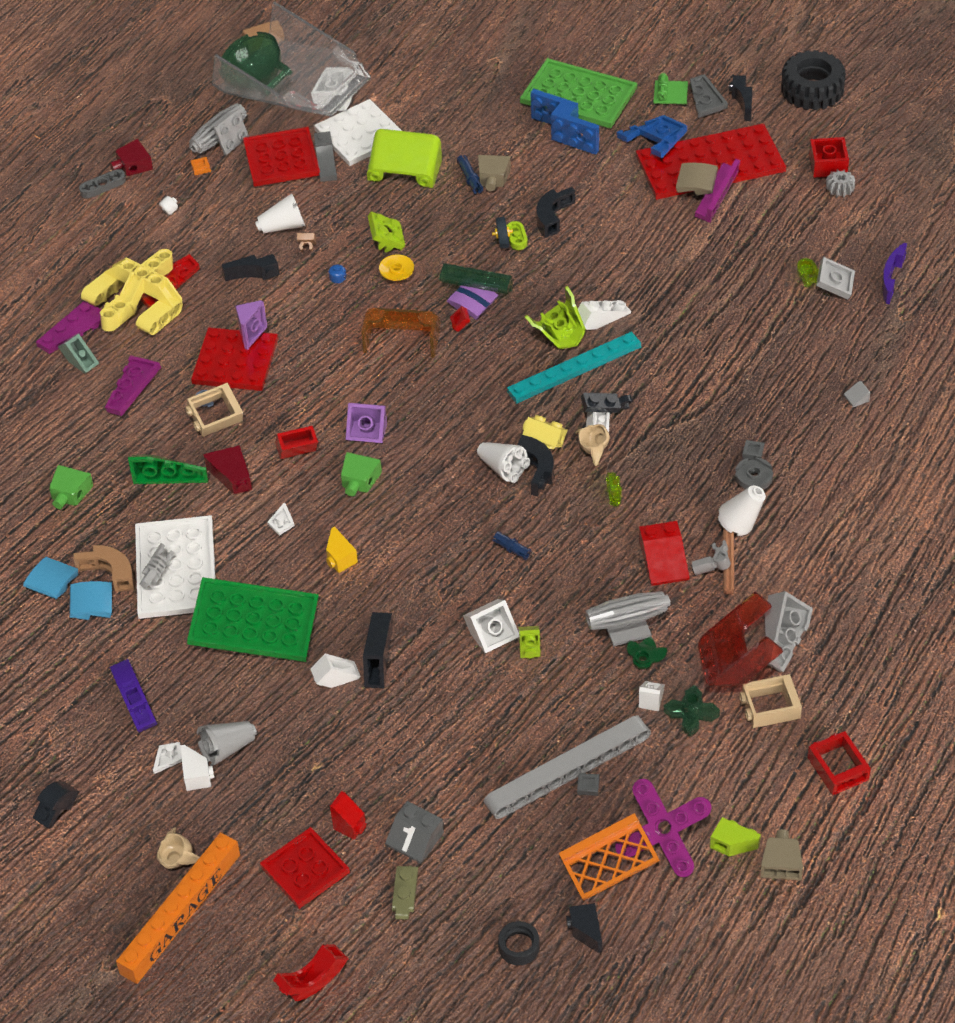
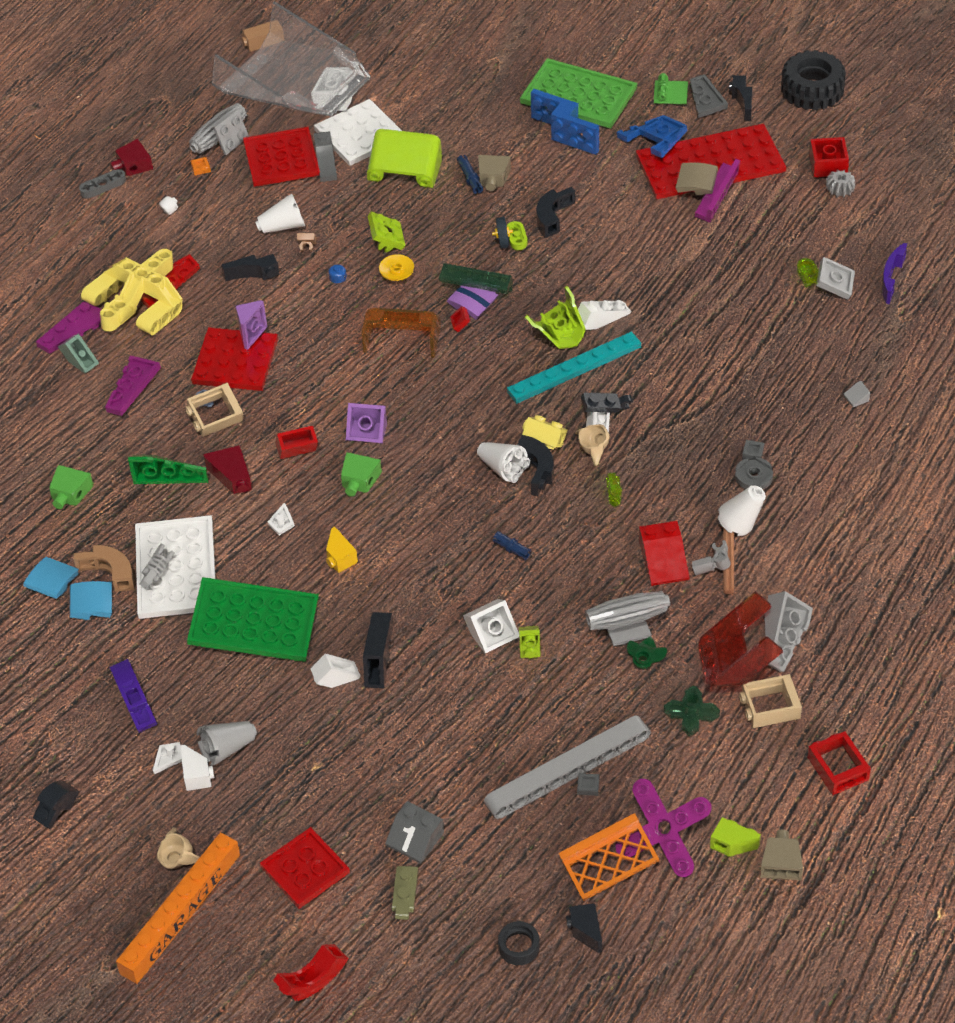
clear green windscreen [219,32,293,95] -> none
red slope [330,791,367,840] -> none
white slope [639,681,665,711] -> none

